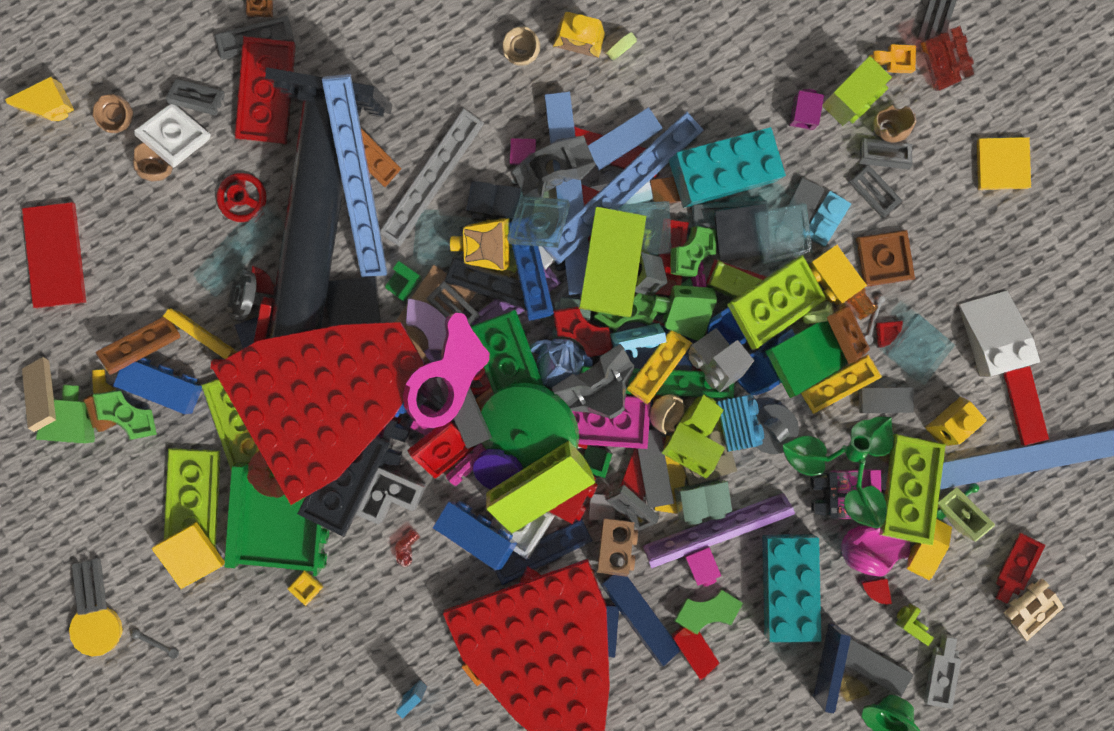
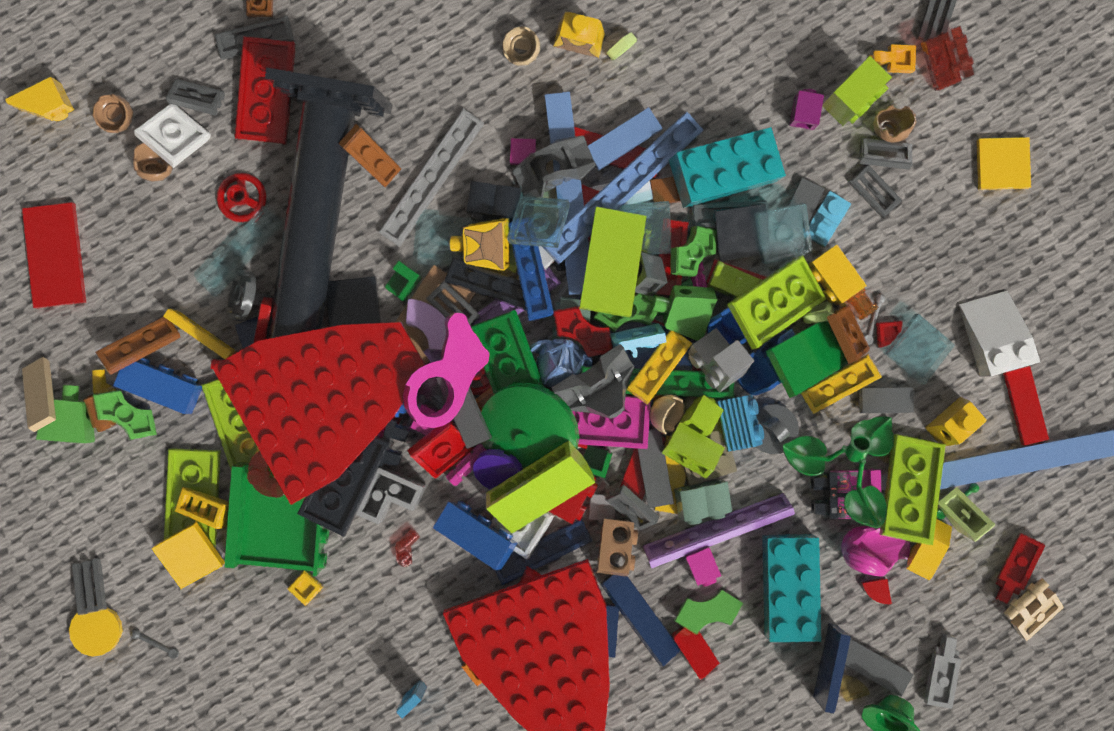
red tile [251,266,275,295] -> none
medium blue tile [322,74,387,277] -> none
dark orange tile [856,230,915,287] -> none
lime bracket [896,603,934,646] -> none
none -> yellow slope [175,487,229,529]

